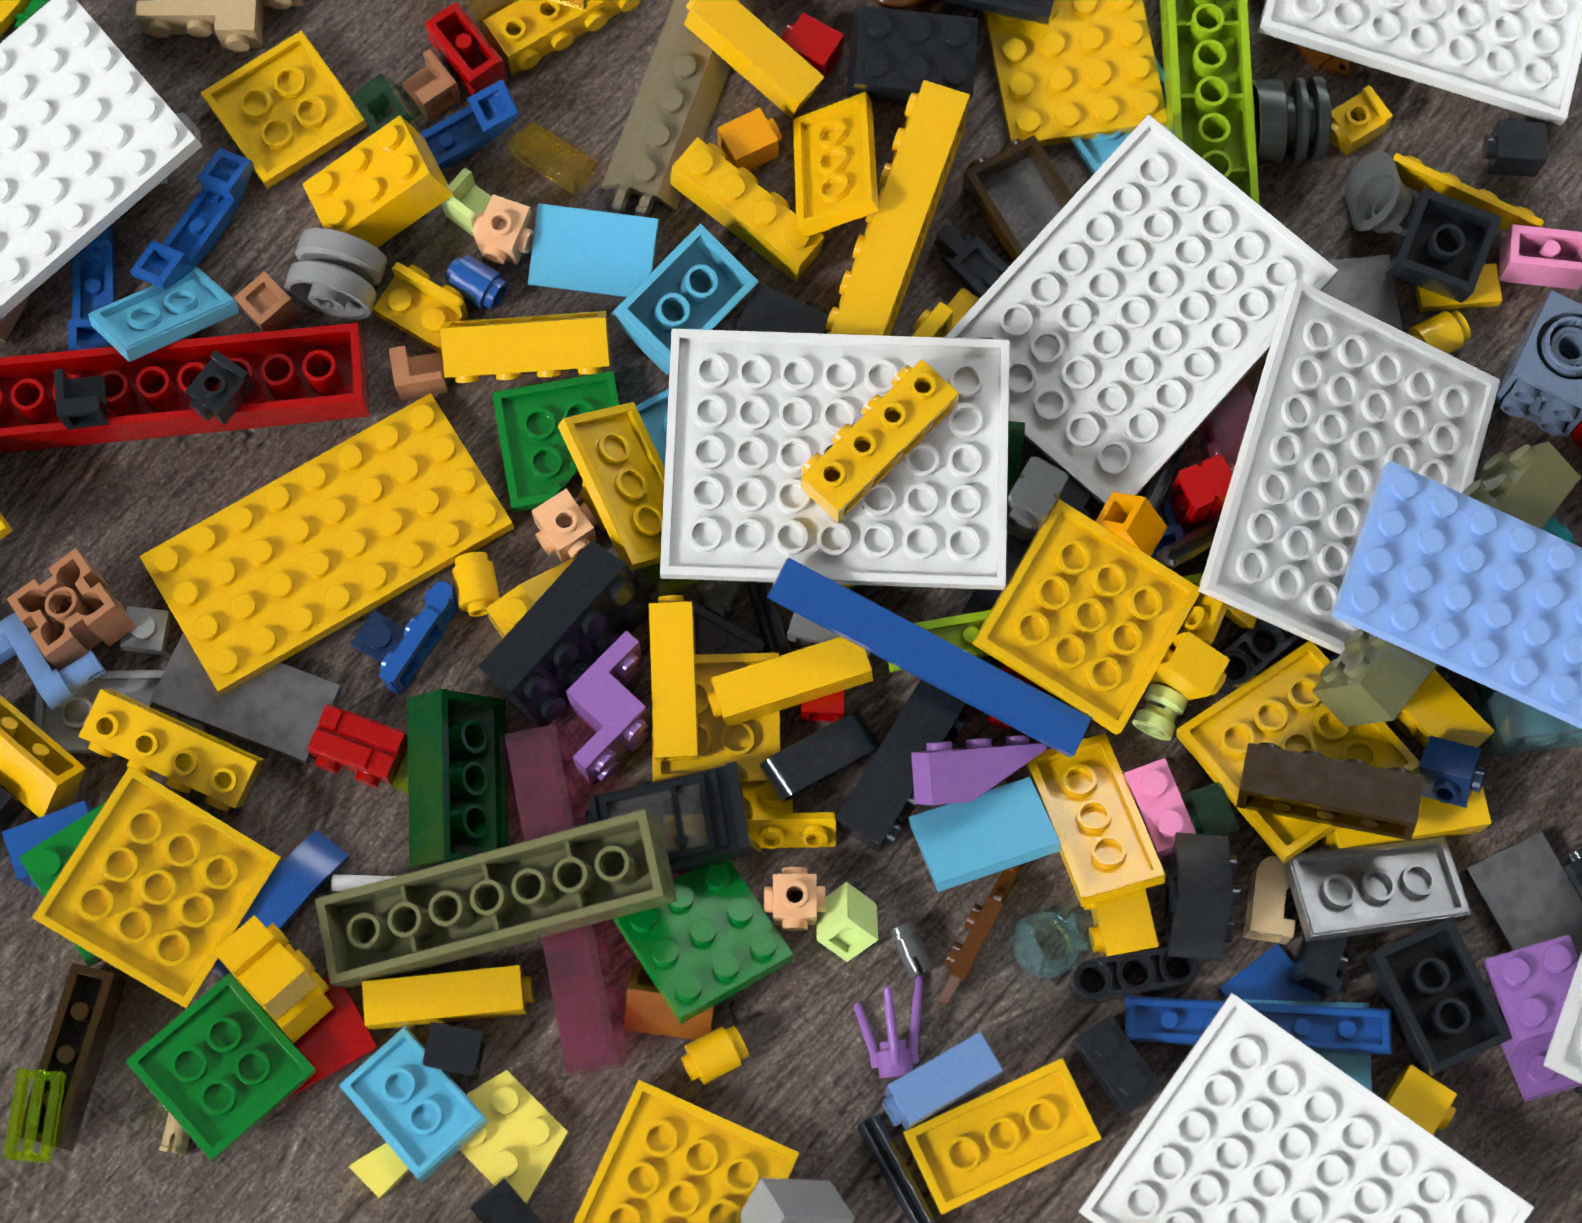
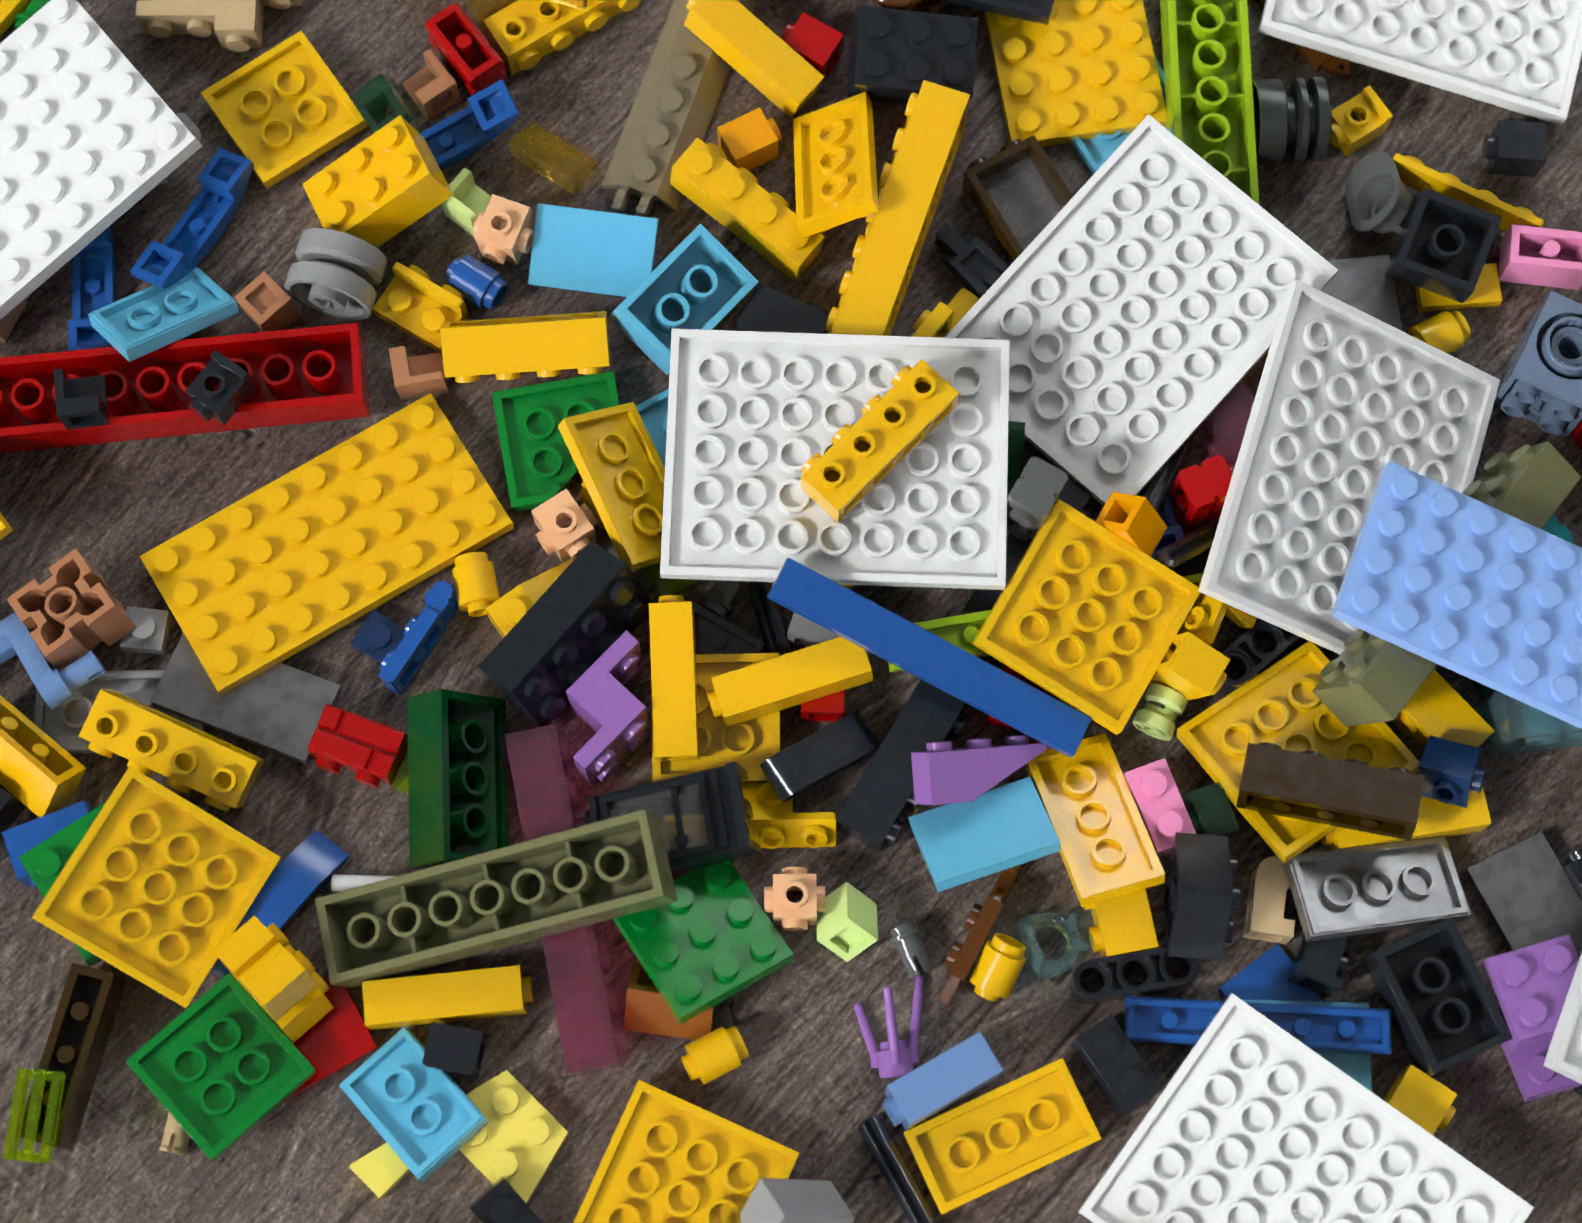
none -> yellow brick [969,933,1027,1002]

